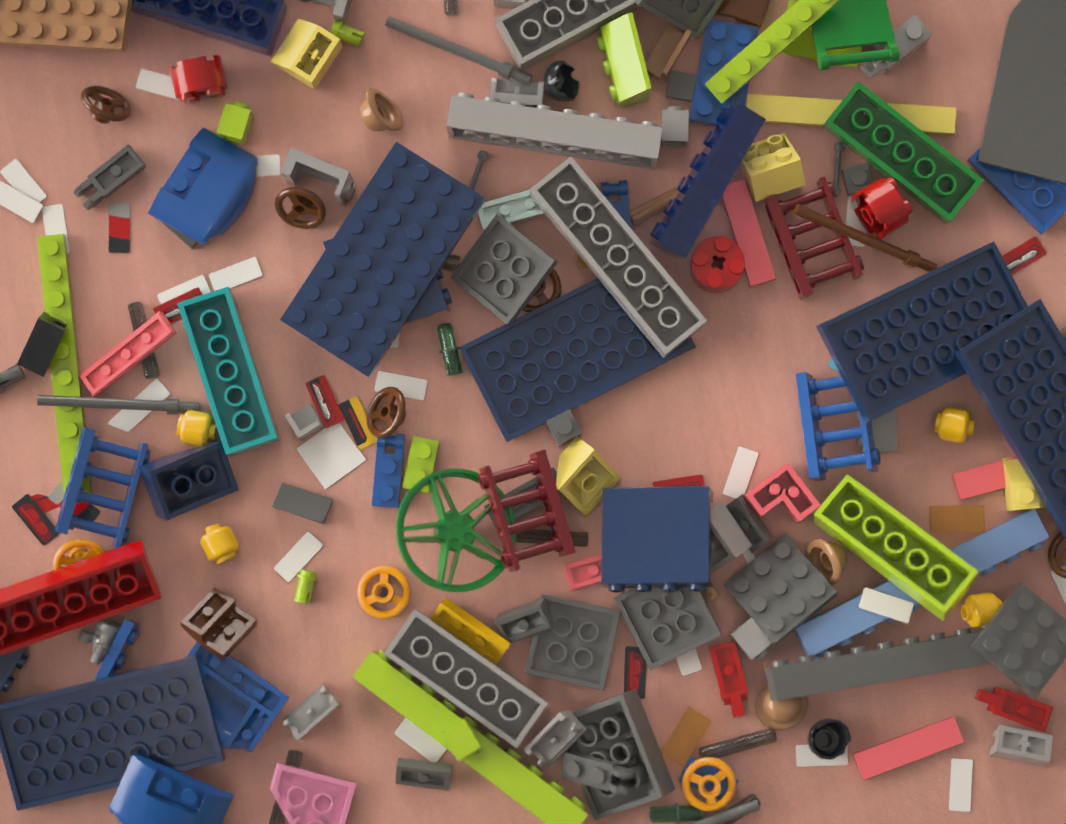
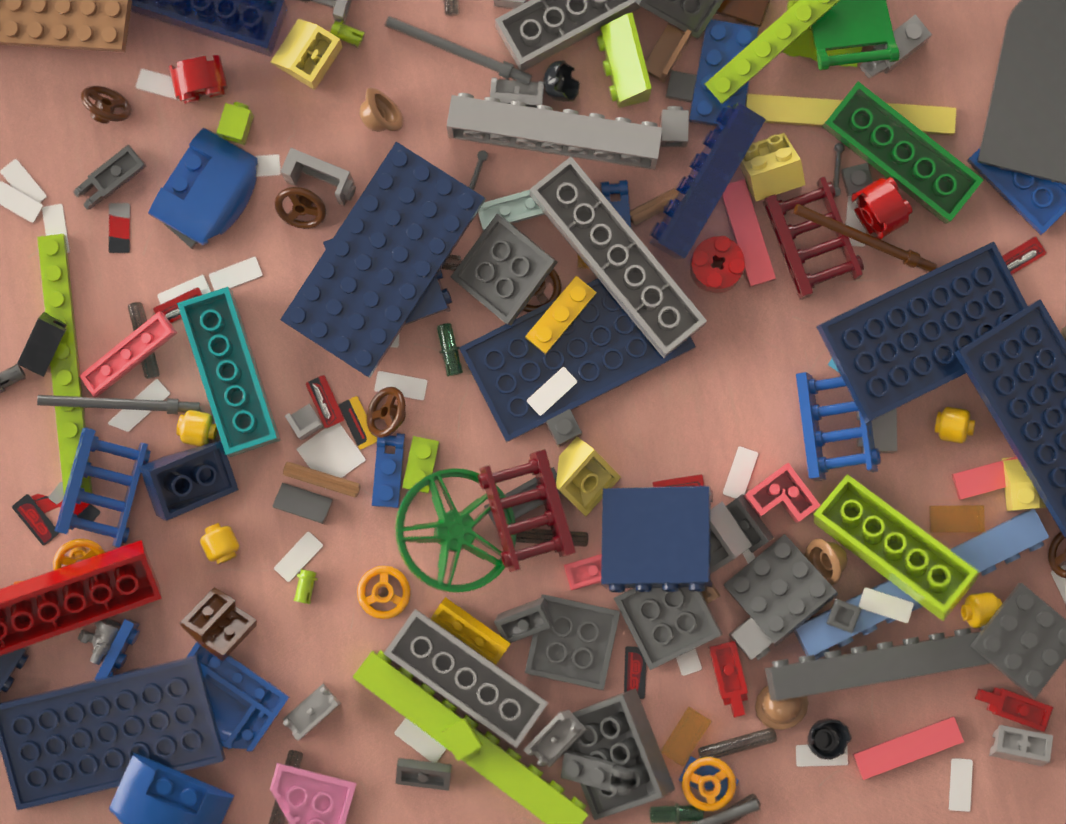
none -> medium nougat axle [283,462,360,497]
none -> yellow plate [525,276,597,354]
none -> white sticker [527,367,577,416]
none -> dark grey tile [826,598,862,633]

